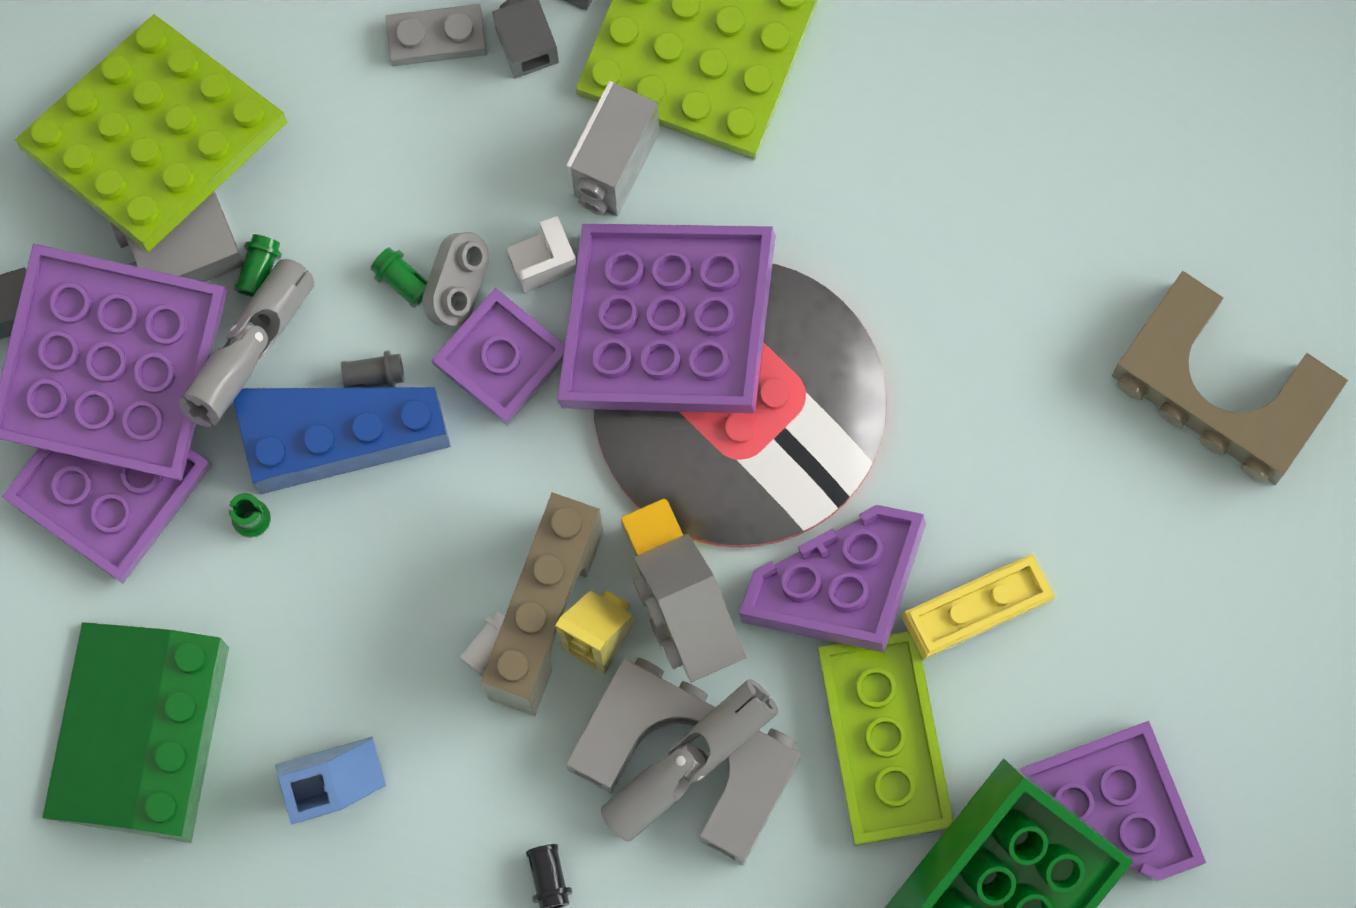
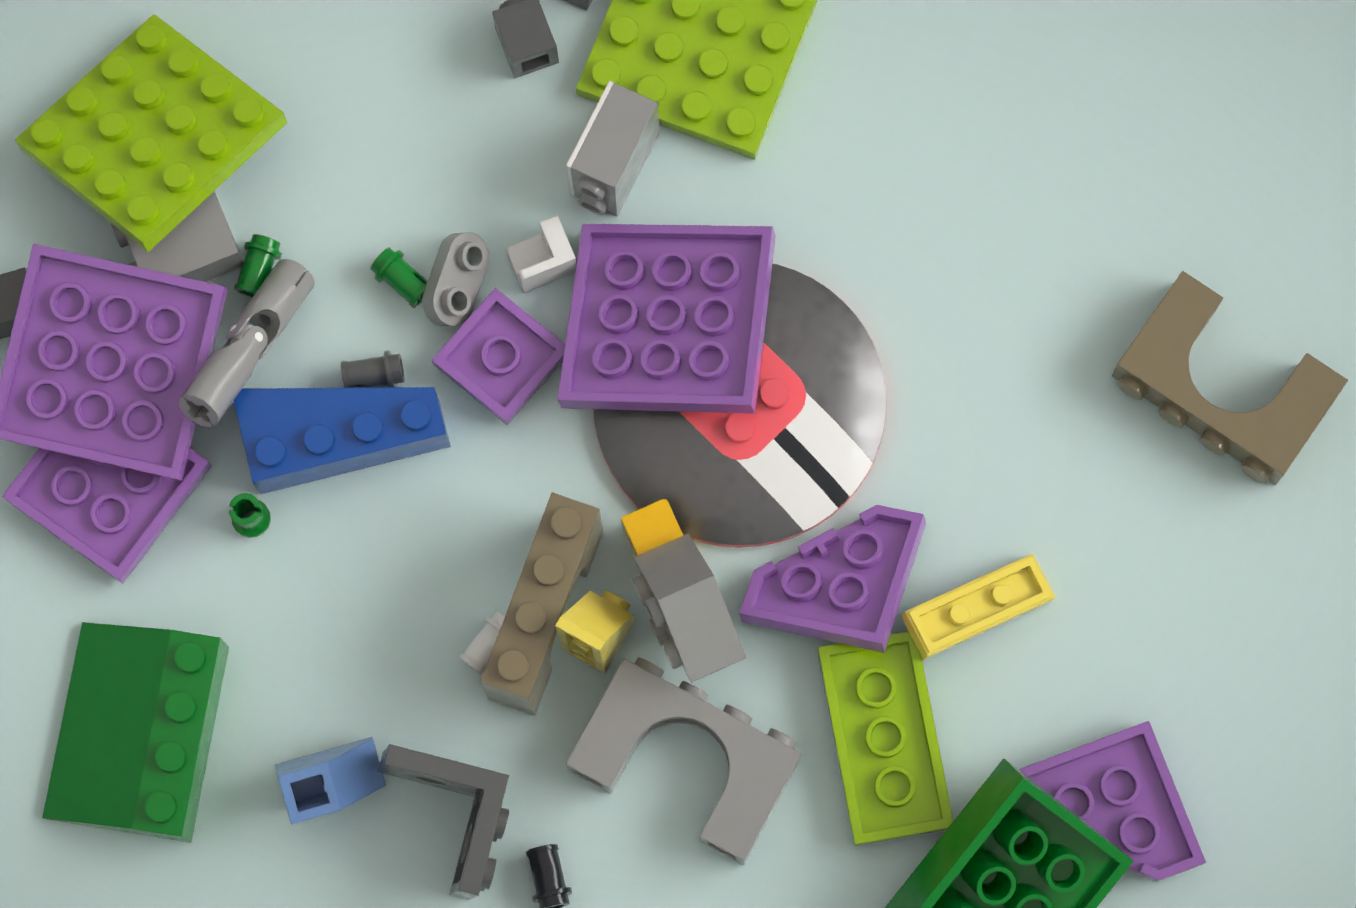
light grey plate [386,4,487,66] -> none
light grey piece [601,679,778,842] -> none
none -> dark grey bracket [377,744,509,900]

